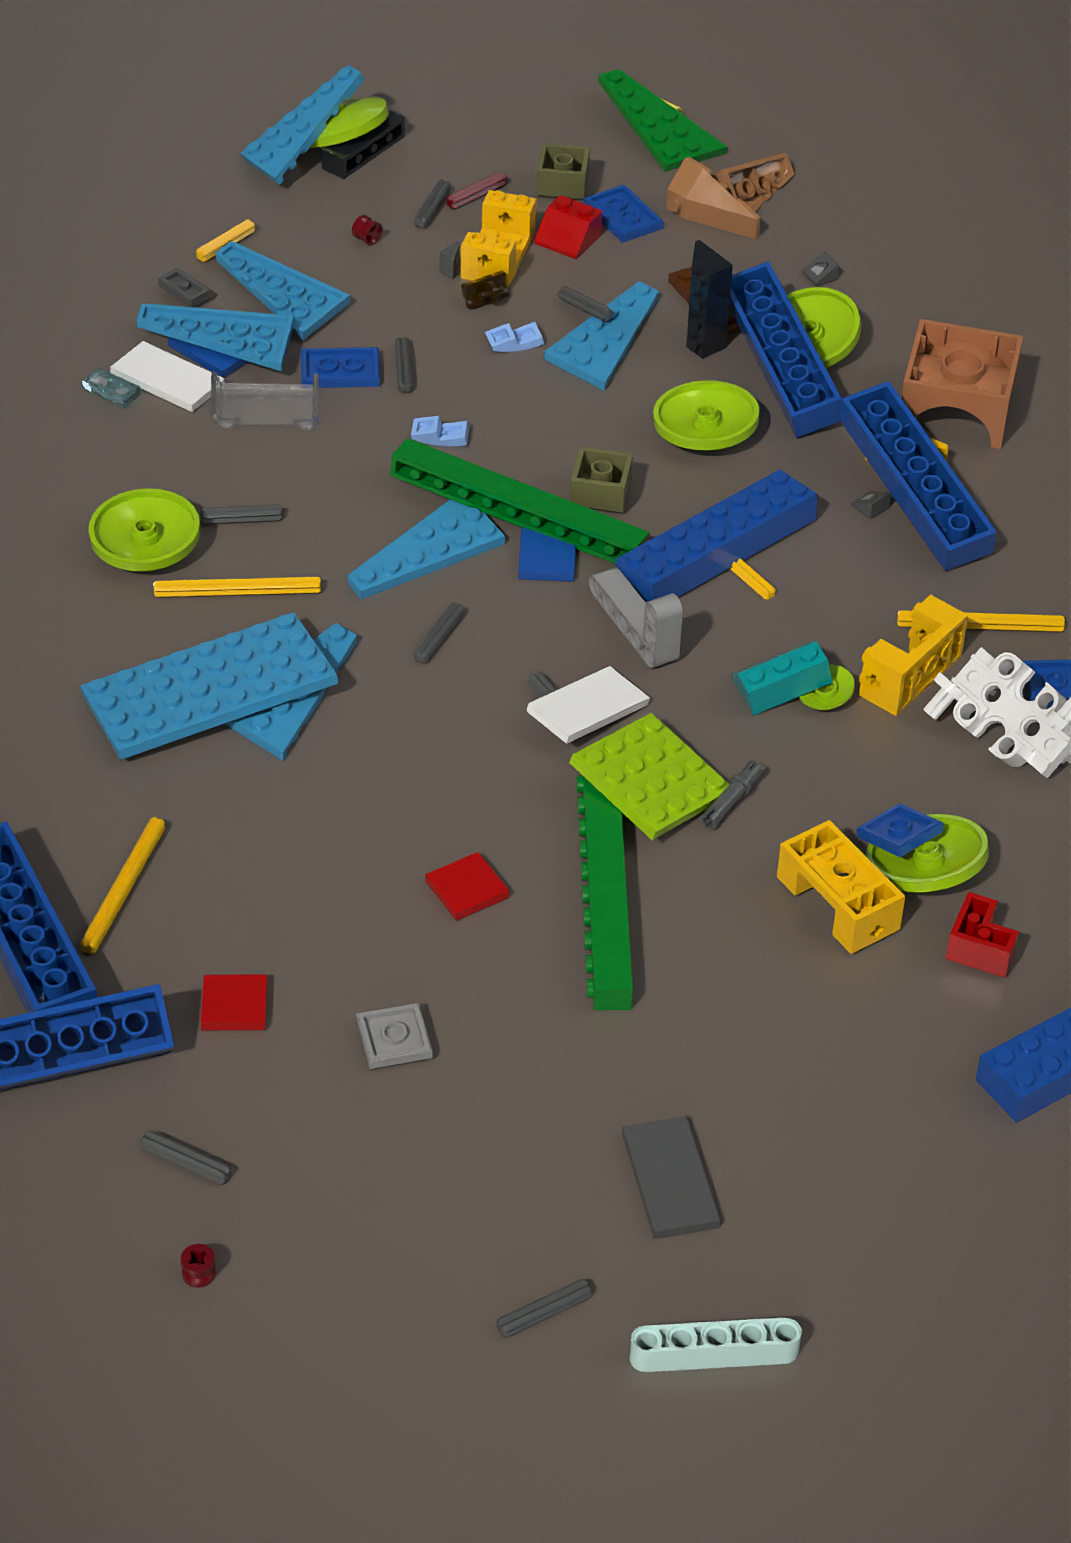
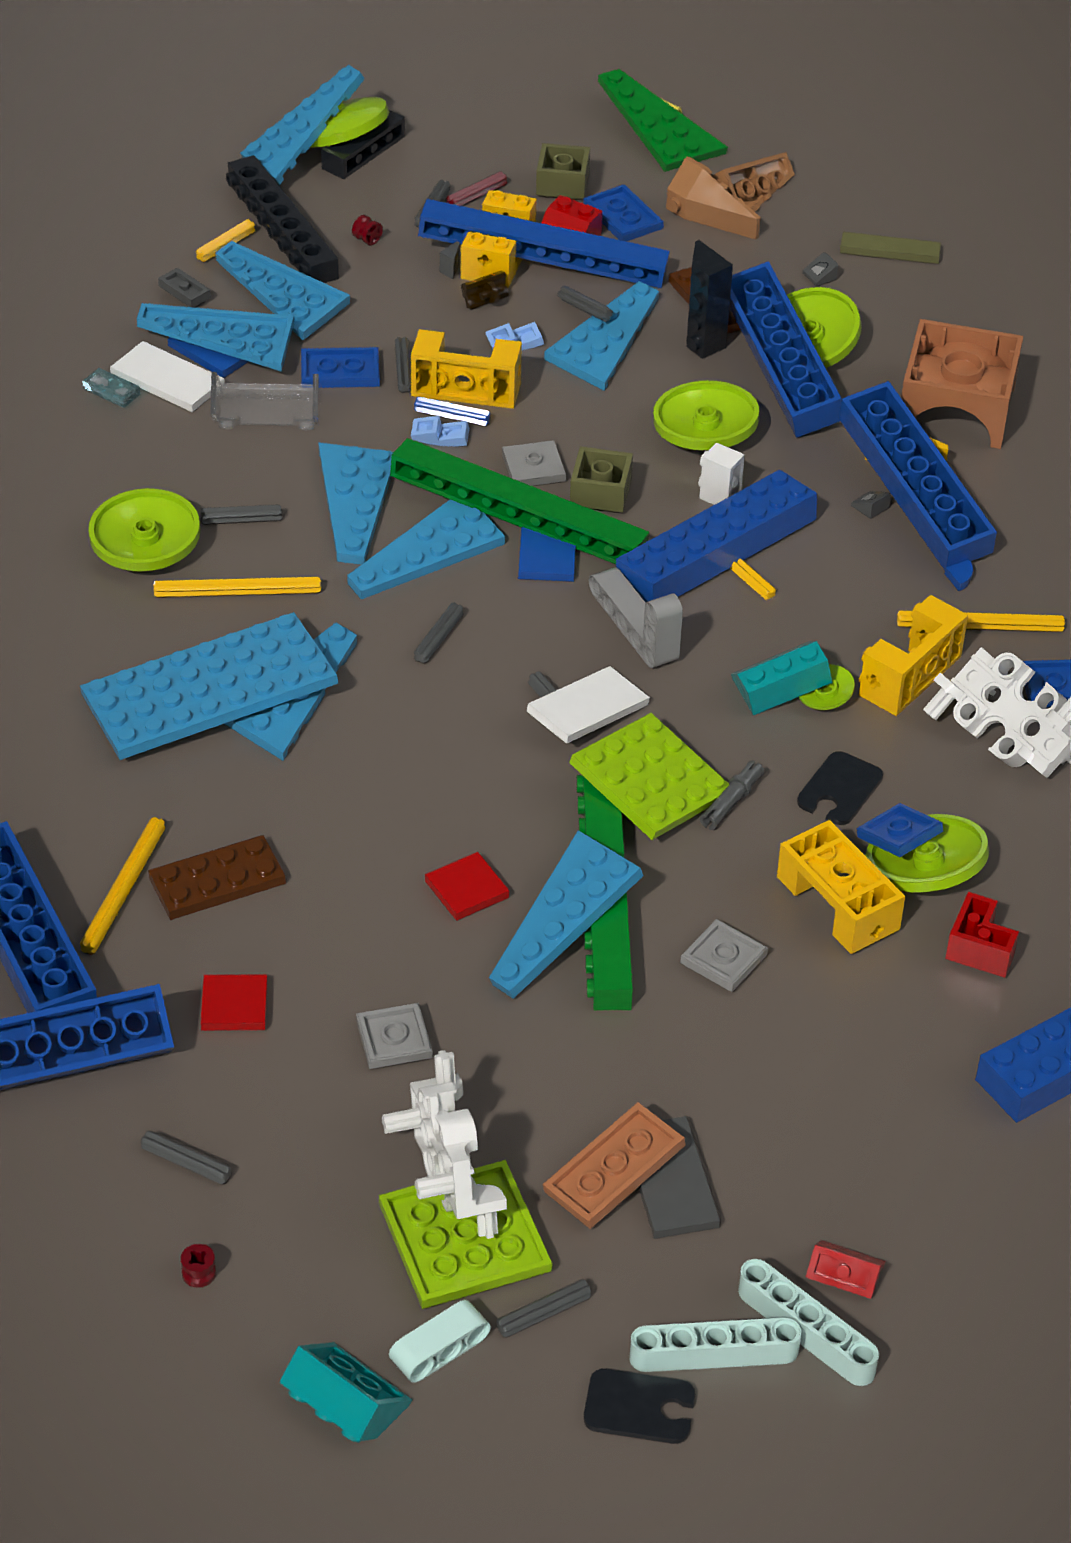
none -> reddish brown plate [148,835,286,920]
none -> black brick [226,155,339,283]
none -> teal slope [279,1342,412,1442]
none -> dark azure wing [318,442,393,565]
none -> lime plate [379,1160,552,1309]
none -> white gear [382,1050,507,1239]
none -> light aqua beam [389,1300,491,1383]
none -> yellow plate [411,329,522,409]
none -> axle [414,396,490,426]
none -> blue brick [418,199,670,288]
none -> dark azure wing [489,830,644,999]
none -> light grey plate [502,440,566,486]
none -> nougat plate [542,1102,686,1229]
none -> black piece [584,1369,695,1444]
none -> light grey plate [680,919,768,992]
none -> white brick [698,443,745,505]
none -> light aqua beam [738,1259,879,1386]
none -> black piece [797,751,883,825]
none -> red panel [806,1240,886,1299]
none -> olive tile [840,232,941,264]
none -> blue tile [945,560,973,591]

